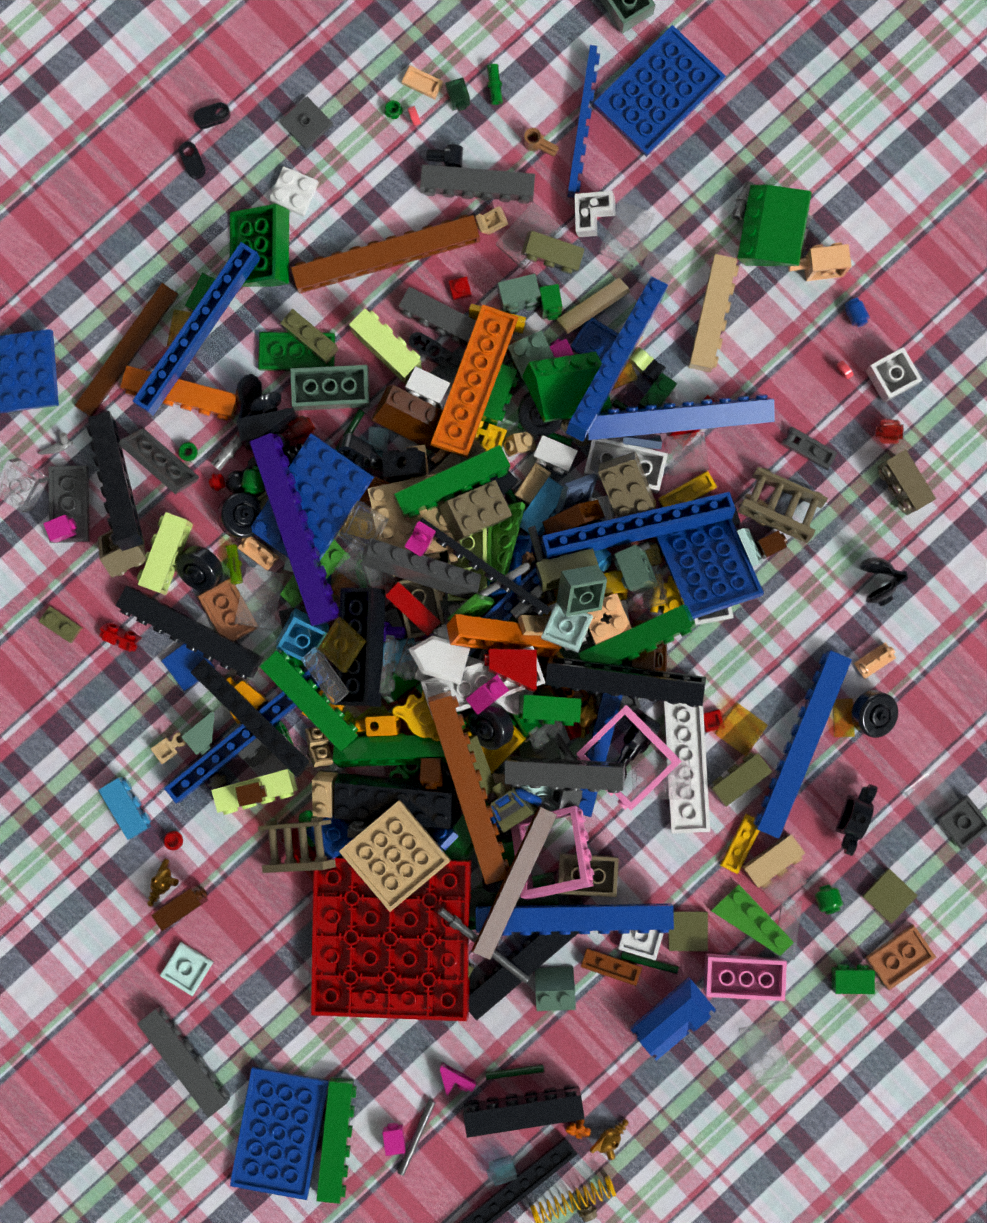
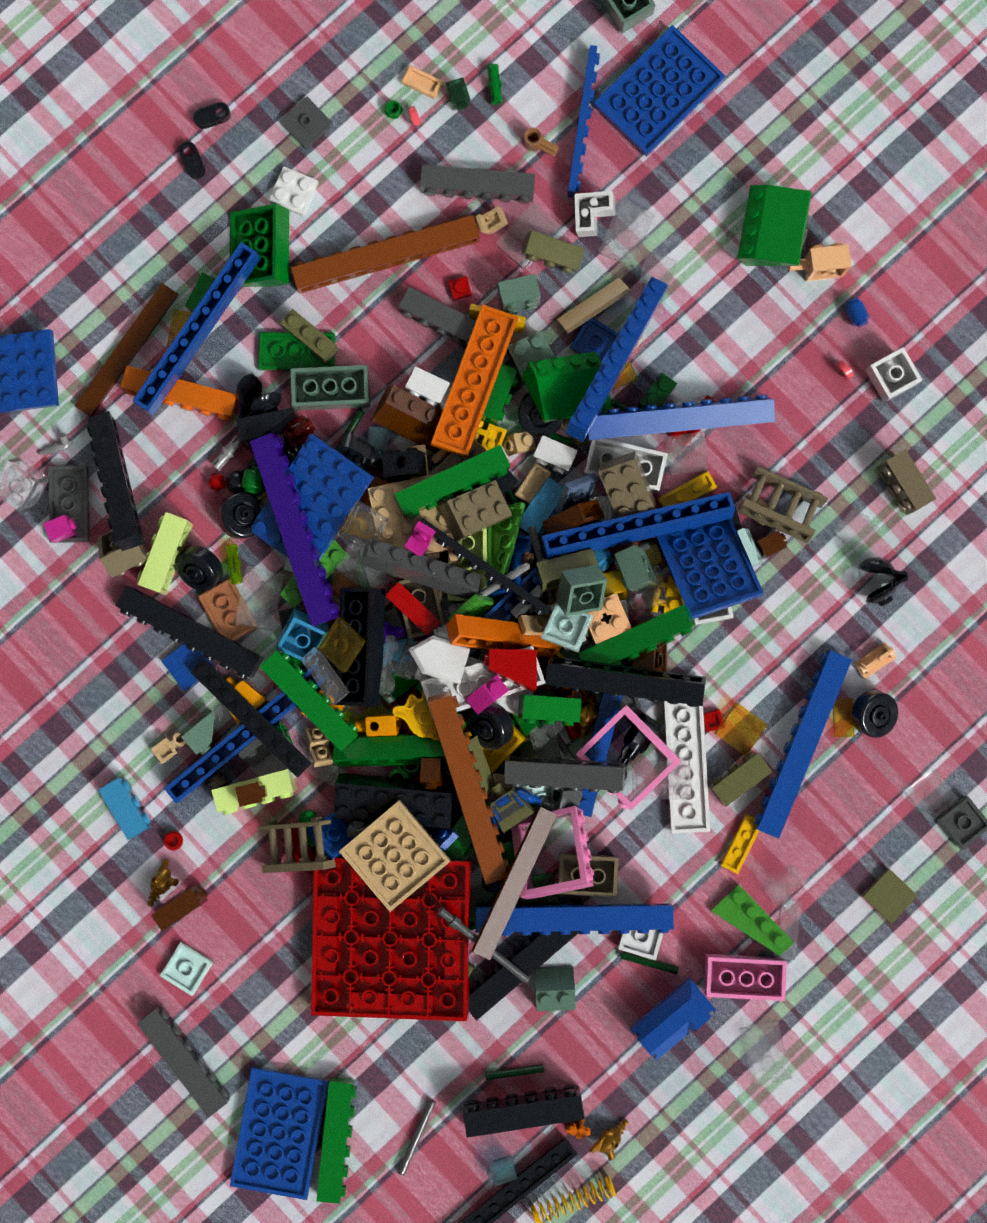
olive plate [39,606,83,643] -> none
red hinge [99,622,142,652] -> none
dark grey tile [118,428,199,495] -> none
green plate [178,442,198,461] -> none
light nougat hinge [237,537,279,571] -> none
tan brick [312,771,338,818] -> none
yellowish green brick [349,309,422,385] -> none
dark pink brick [383,1123,406,1156] -> none
black beam [409,332,462,374] -> none
black axle [426,144,463,168] -> none
dark pink slope [440,1062,476,1096] -> none
green brick [539,284,563,321] -> none
dark pink brick [549,339,574,358] -> none
dark tan plate [579,1204,597,1222] -> none
dark orange plate [581,948,642,986] -> none
sand blue tile [622,434,662,449] -> none
leg [629,347,666,384] -> none
olive tile [668,911,708,951] -> none
tan brick [688,254,739,373] -> none
light grey pin [731,181,755,221] -> none
tan brick [742,833,805,888] -> none
dark grey plate [781,427,837,470] -> none
green head [815,884,843,915] -> none
green brick [832,964,875,994] -> none
black piece [835,784,878,856] -> none
nougat tile [865,924,937,990] -> none
clear red head [875,419,904,444] -> none

